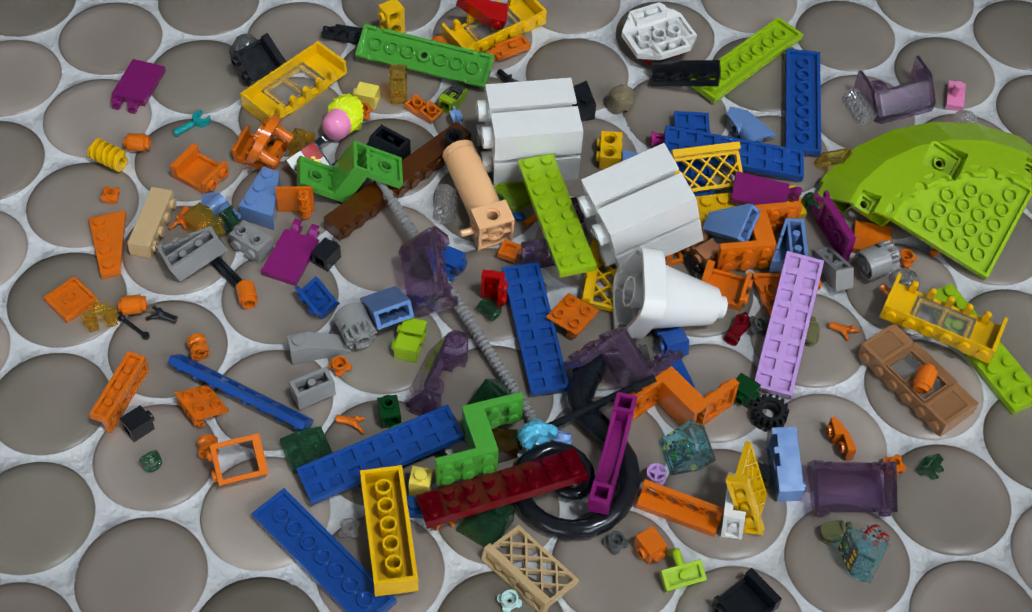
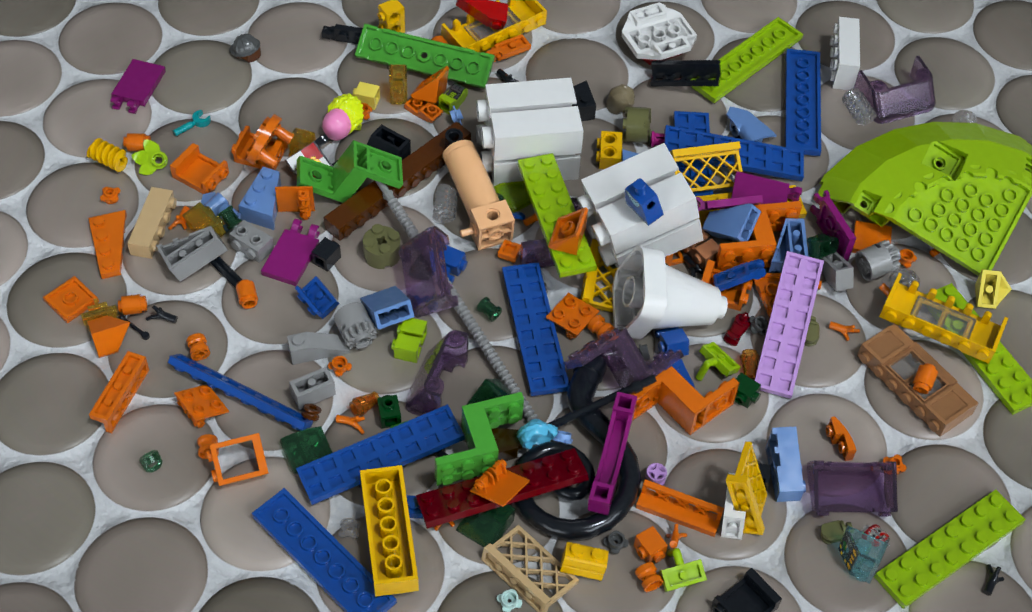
black brick [119,405,155,442] -> none
black panel [230,33,286,86] -> none
yellow window [240,41,347,123] -> none
light yellow brick [408,466,433,496] -> none
red bracket [481,269,508,310] -> none
clear light blue slope [659,420,716,475] -> none
black tyre [751,393,789,432] -> none
clear green tile [801,192,819,211] -> none
clear yellow tile [814,148,852,168] -> none
clear green tile [916,453,944,480] -> none
bright pink tile [945,80,966,112] -> none
none -> orange slope [87,315,130,358]
none -> lime plate [131,140,168,175]
none -> reddish brown bush [301,404,322,421]
none -> clear orange cone [349,391,379,416]
none -> olive brick [363,224,401,269]
none -> orange slope [411,66,449,104]
none -> orange hinge [470,459,530,507]
none -> orange slope [548,207,588,255]
none -> yellow brick [560,542,609,581]
none -> orange wheel [587,314,615,341]
none -> olive brick [623,106,651,143]
none -> blue torso [625,178,664,226]
none -> orange wheel [635,562,664,592]
none -> orange bar [666,523,687,548]
none -> lime plate [695,342,741,381]
none -> magenta tile [696,195,763,211]
none -> blue hinge [713,259,766,292]
none -> clear orange cone [740,349,759,379]
none -> clear green piece [807,233,839,259]
none -> white brick [830,17,860,91]
none -> lime plate [874,489,1026,609]
none -> light yellow slope [975,269,1012,309]
none -> black bar [983,564,1004,596]

